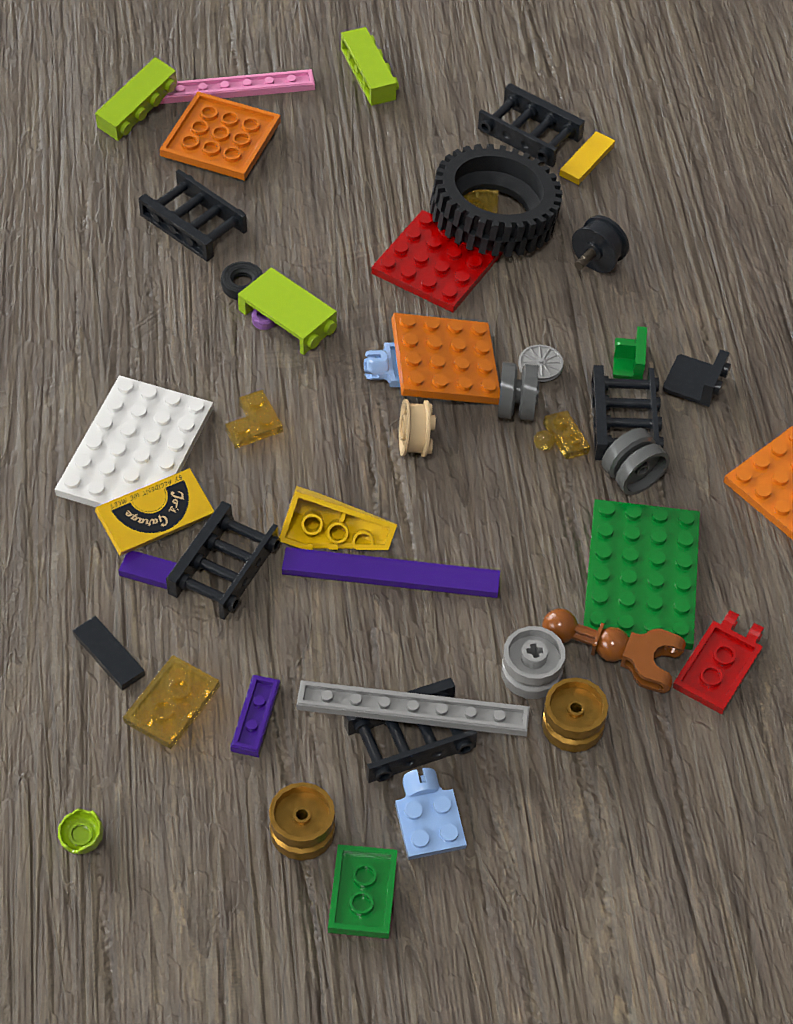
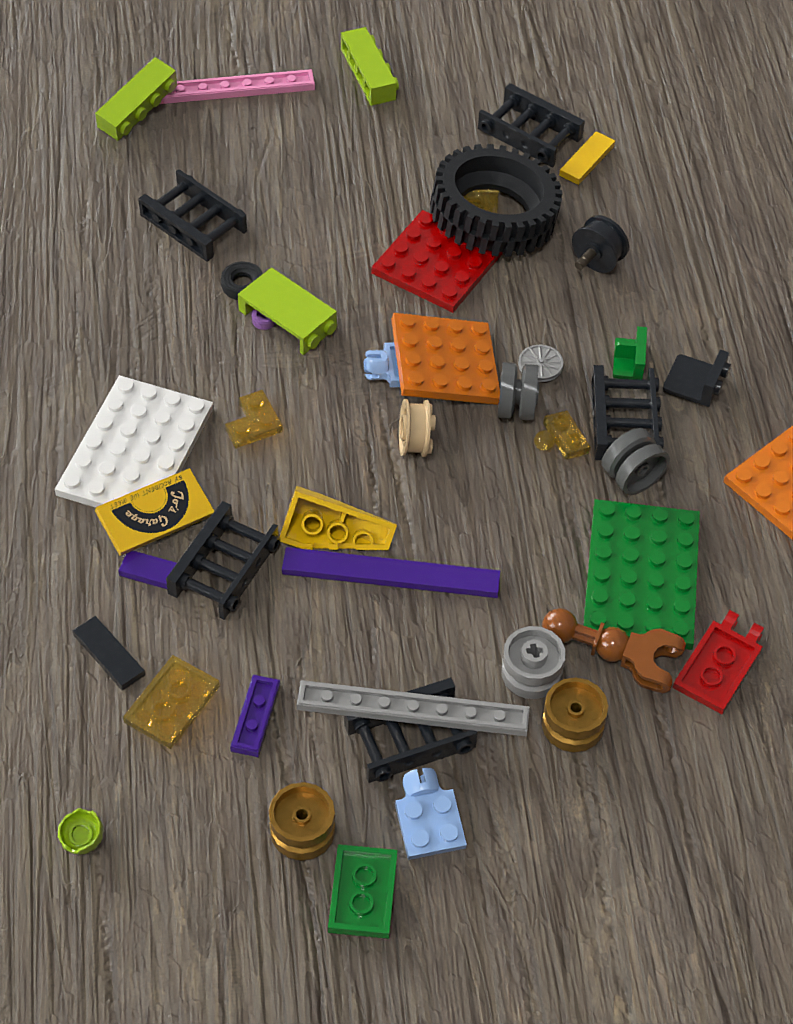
orange plate [159,92,281,181] -> none

